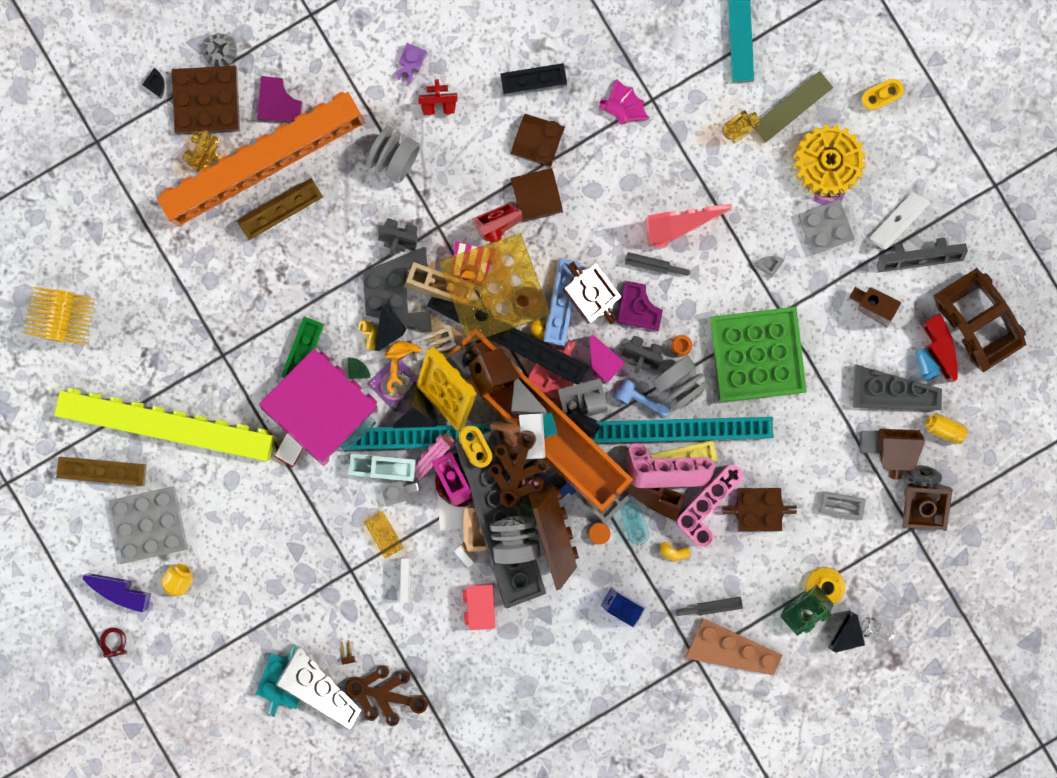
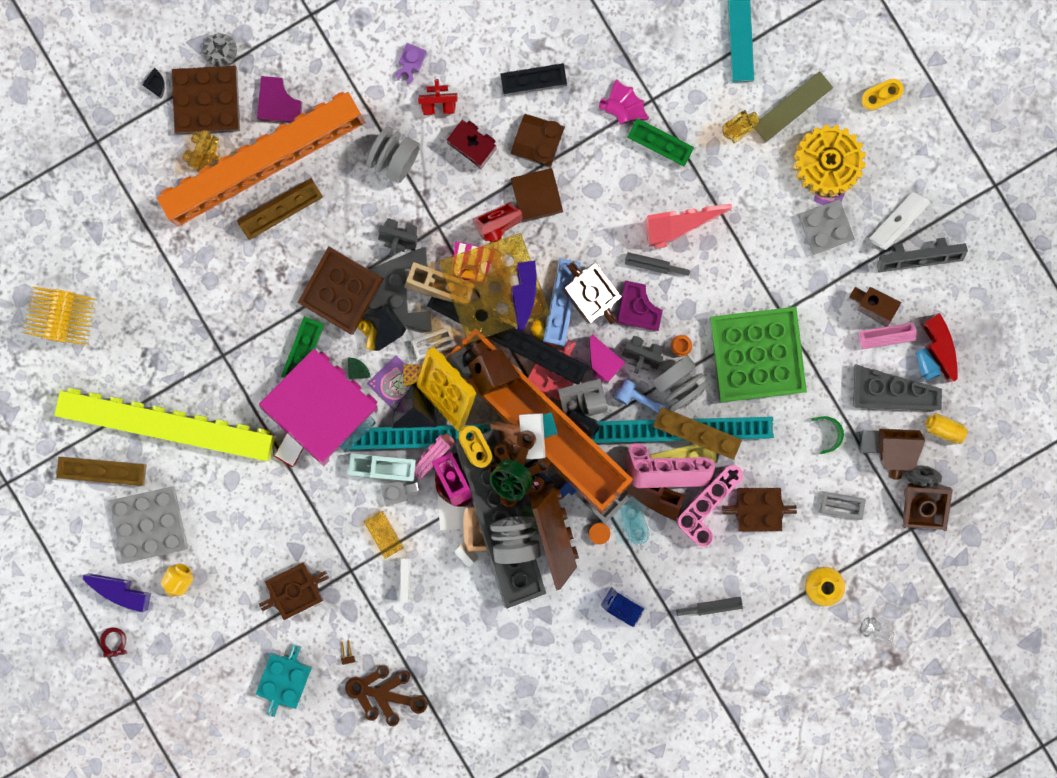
wing [275,646,361,729] -> none
light orange piece [385,341,423,393] -> none
coral brick [463,583,496,630] -> none
light grey slope [511,378,547,417] -> none
yellow arm [659,542,691,562] -> none
nougat wing [685,618,783,675] -> none
light grey tile [754,256,784,278] -> none
clear green brick [780,584,834,636] -> none
black slope [828,610,865,653] -> none
reddish brown window [933,268,1027,373] -> none
none -> reddish brown plate [259,562,329,620]
none -> reddish brown plate [297,246,385,335]
none -> yellow tile [403,364,423,387]
none -> dark red brick [446,119,497,169]
none -> dark green wheel [490,459,532,501]
none -> dark purple slope [511,260,537,332]
none -> green plate [627,118,694,167]
none -> pearl gold plate [653,407,742,460]
none -> green helmet [811,416,844,454]
none -> bright pink piece [859,322,917,349]

